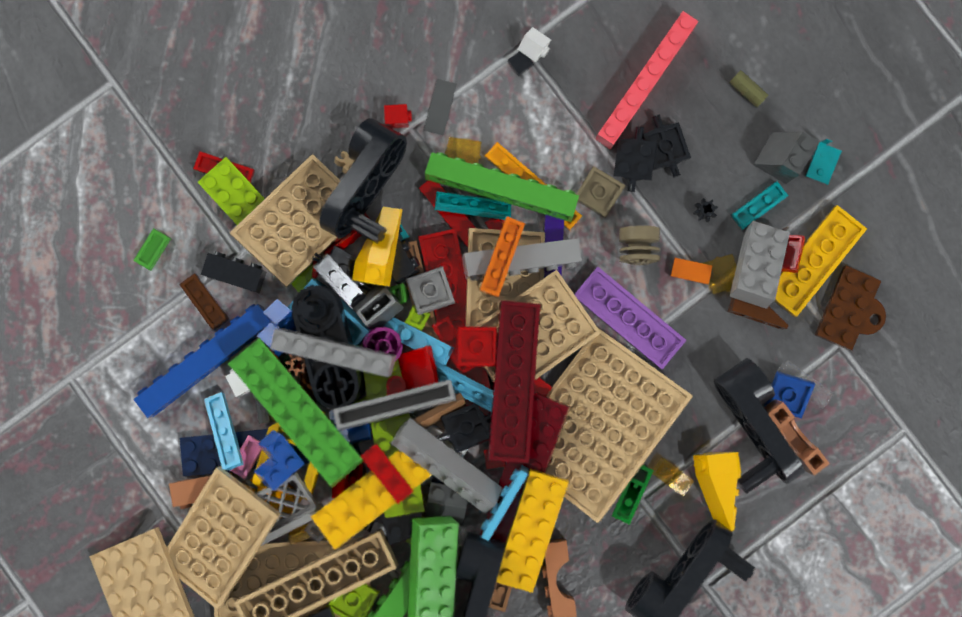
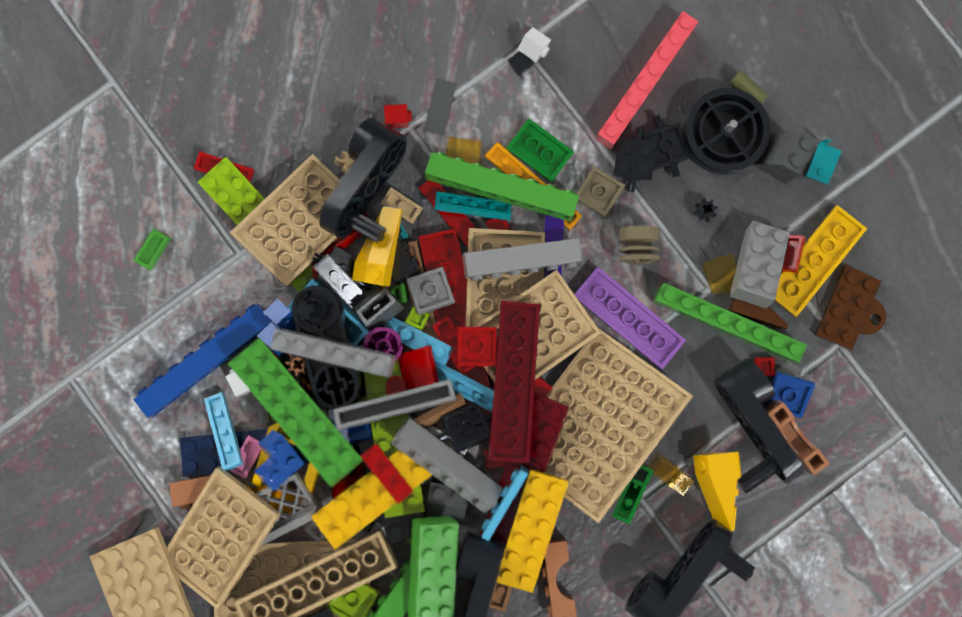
reddish brown tile [179,273,229,330] -> none
black brick [200,251,267,294] -> none
clear yellow tile [288,523,310,545] -> none
orange plate [479,216,525,297] -> none
orange tile [670,258,713,285] -> none
teal tile [731,181,788,230] -> none
none -> tan plate [381,187,423,225]
none -> green plate [506,118,574,183]
none -> bright green brick [653,283,807,363]
none -> black wheel [682,88,770,175]
none -> red tile [753,357,775,377]

